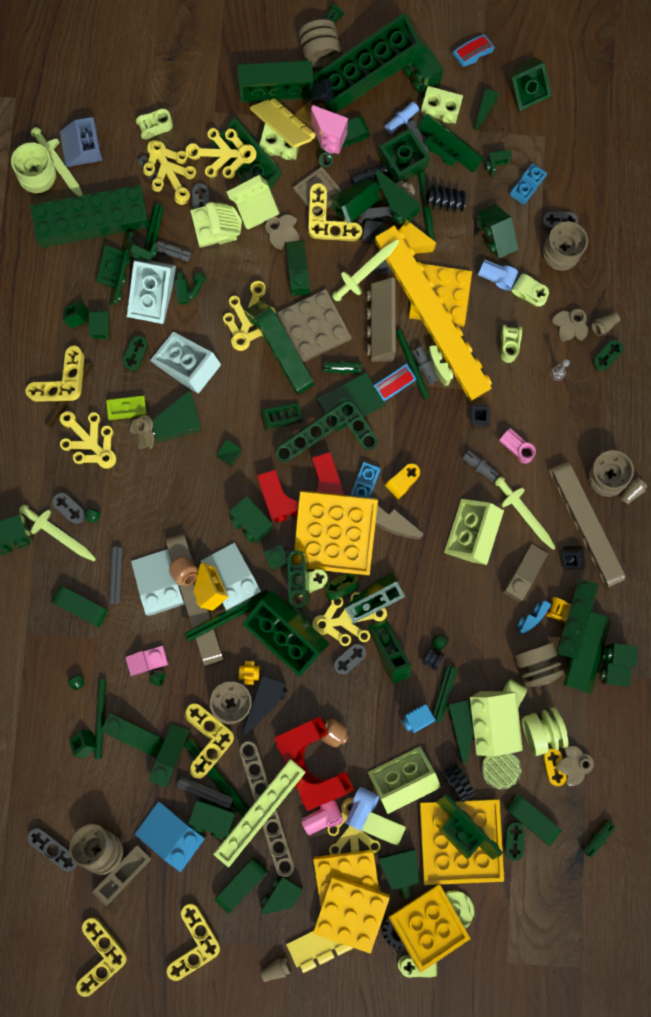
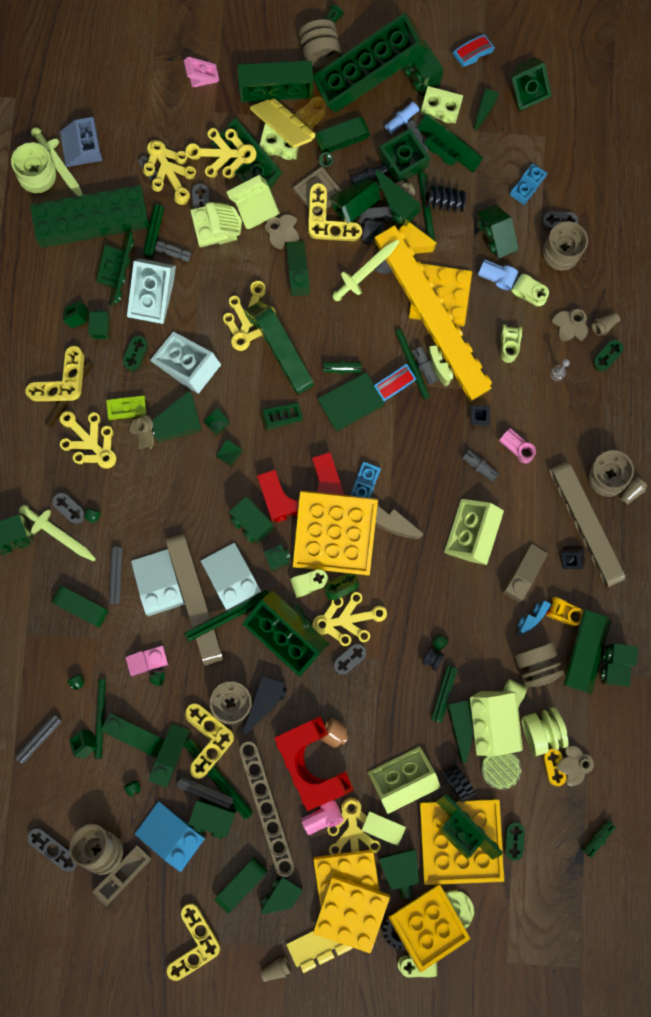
light yellow beam [76,917,127,997] -> none
dark green bracket [126,241,158,261] -> none
yellowish green piece [136,109,173,139] -> none
medium nougat head [168,557,198,586] -> none
dark green plant [175,273,207,305] -> none
yellow slope [193,562,229,611] -> none
yellowish green tile [213,759,306,867] -> none
yellow gear [239,661,259,685] -> none
dark green beam [275,400,378,462] -> none
dark tan plate [276,289,351,363] -> none
dark green beam [287,550,310,608] -> none
black slope [311,79,333,104] -> none
bright pink slope [311,105,348,154] -> none
dark green slope [344,572,405,624] -> none
light blue piece [345,787,379,831] -> none
dark tan slope [367,278,396,362] -> none
dark green slope [368,619,411,684] -> none
yellow piece [385,464,420,499] -> none
dark azure brick [401,704,435,733] -> none
dark green bracket [485,149,512,177] -> none
yellowish green sword [495,476,555,550] -> none
dark green beam [505,794,562,846] -> none
dark green plate [557,579,599,660] -> none
none -> dark grey axle [15,714,62,764]
none -> dark green hinge [123,780,141,797]
none -> bright pink slope [184,57,219,87]
none -> dark green slope [204,408,230,436]

